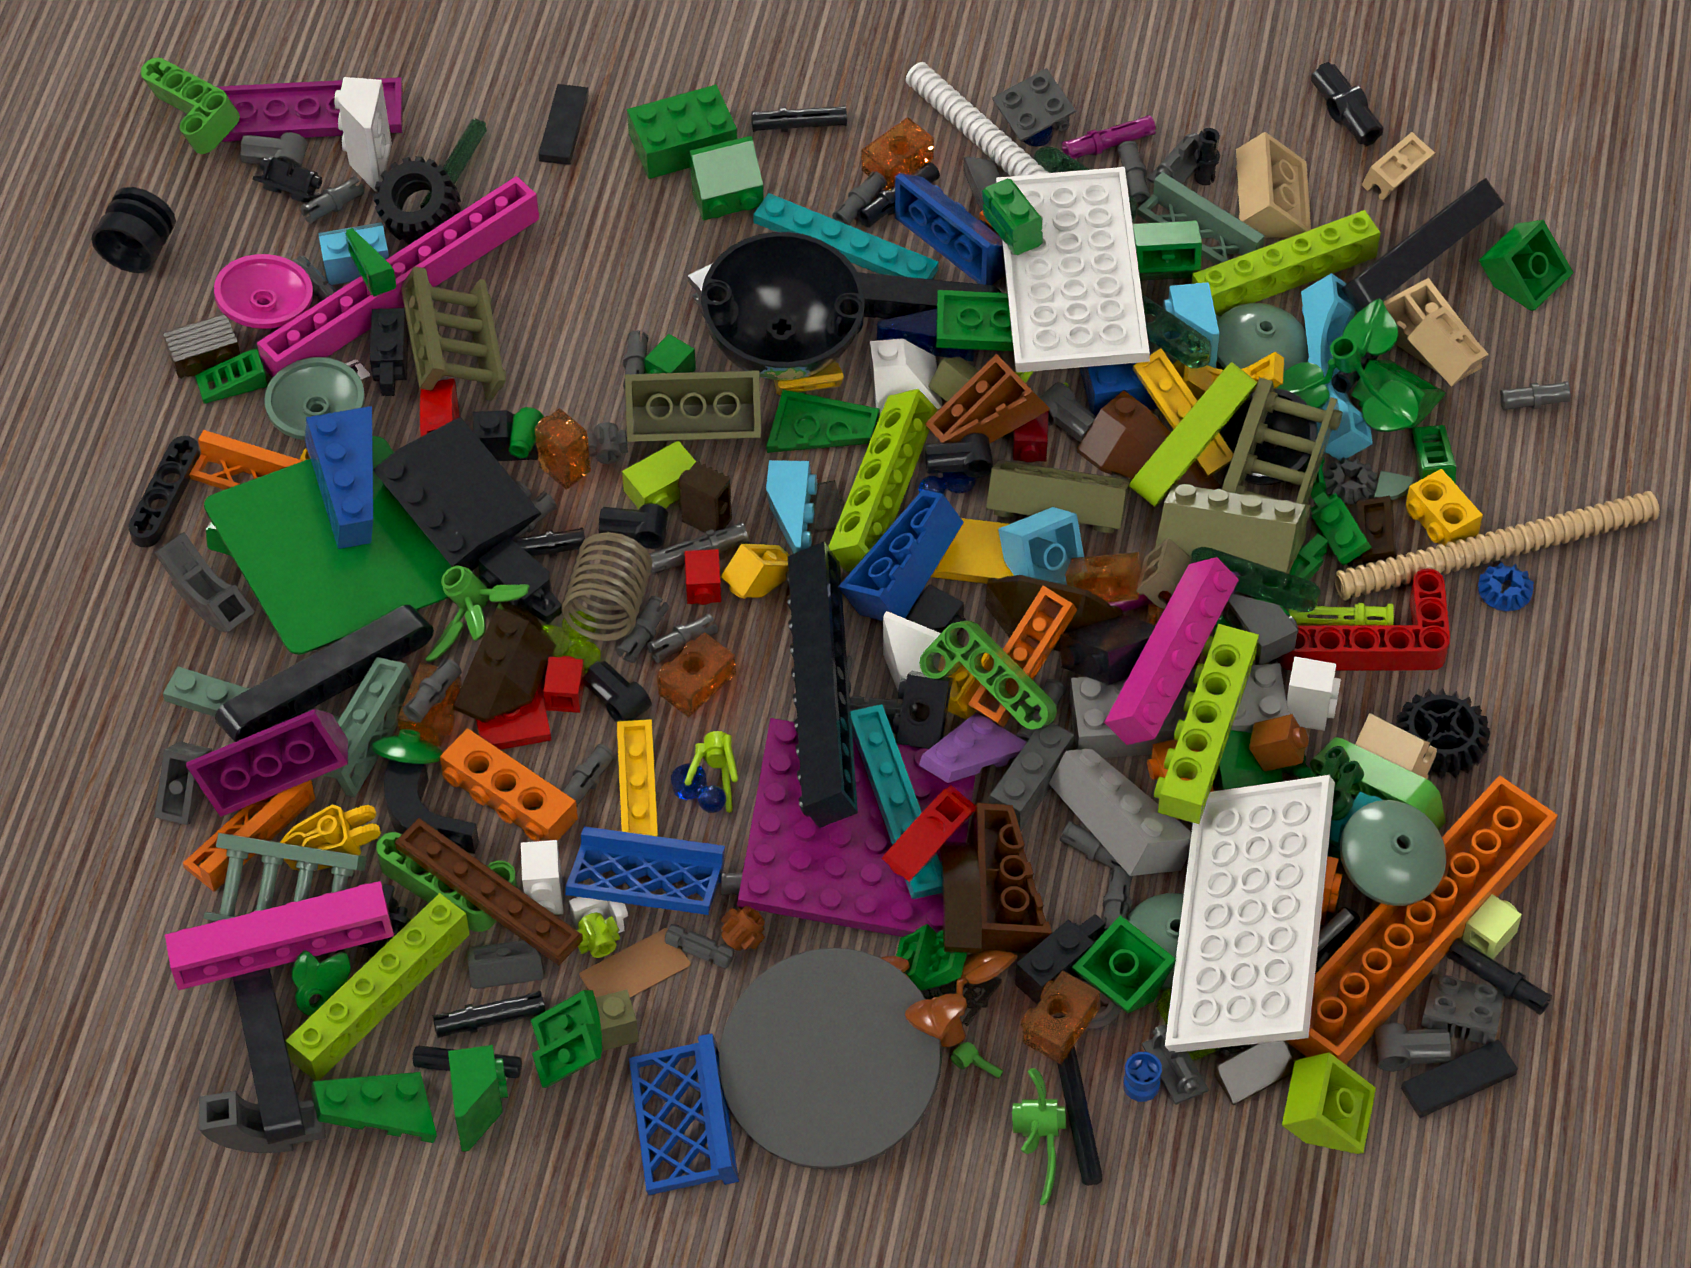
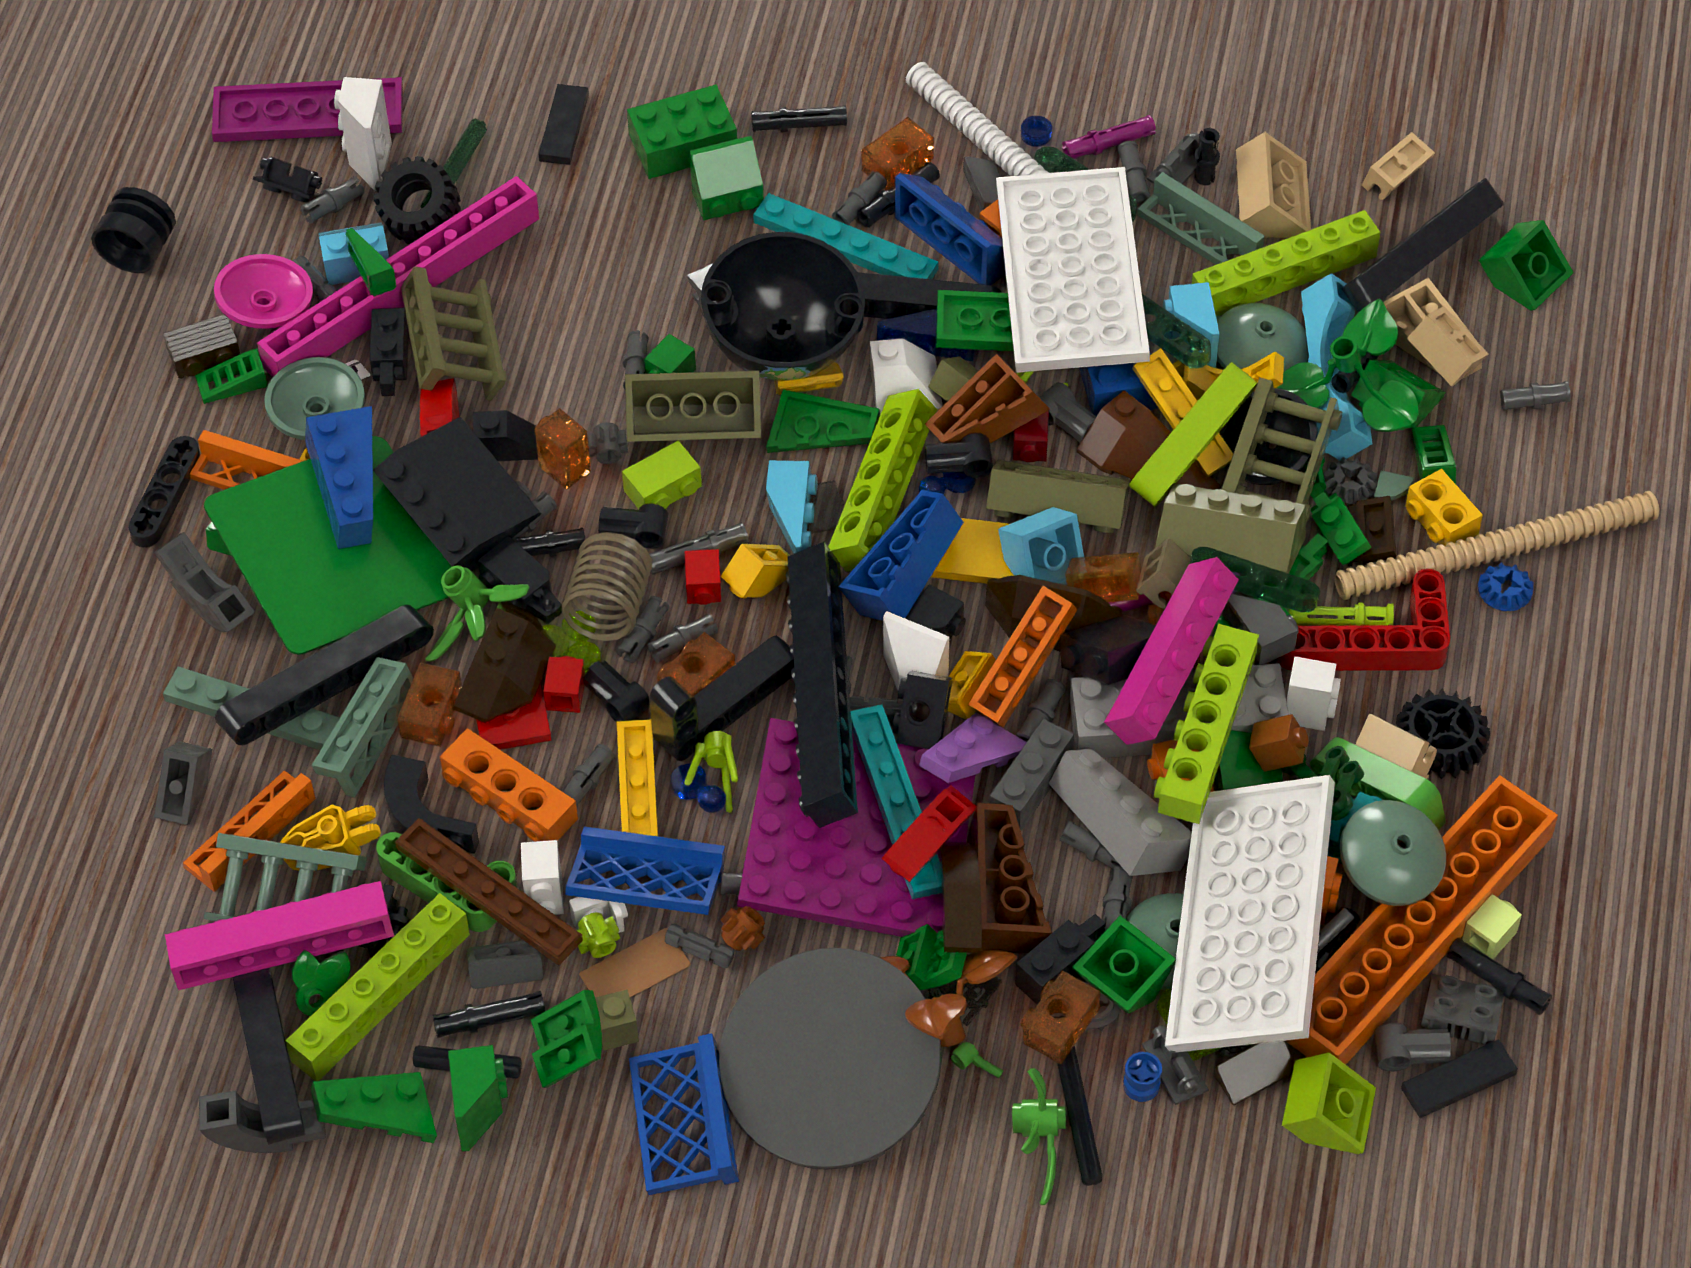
bright green beam [140,57,240,154] -> none
magenta slope [186,709,348,817] -> none
dark grey piece [240,132,308,175] -> none
green dish [372,729,443,764] -> none
dark grey pin [403,659,462,723] -> none
green cone [509,407,545,458] -> none
dark brown brick [678,461,732,532] -> none
bright green beam [919,620,1057,730] -> none
green brick [982,178,1043,255] -> none
dark grey hinge [992,68,1076,142] -> none
green slope [1132,220,1202,281] -> none
black piece [1311,62,1384,147] -> none
none -> black beam [649,635,794,761]

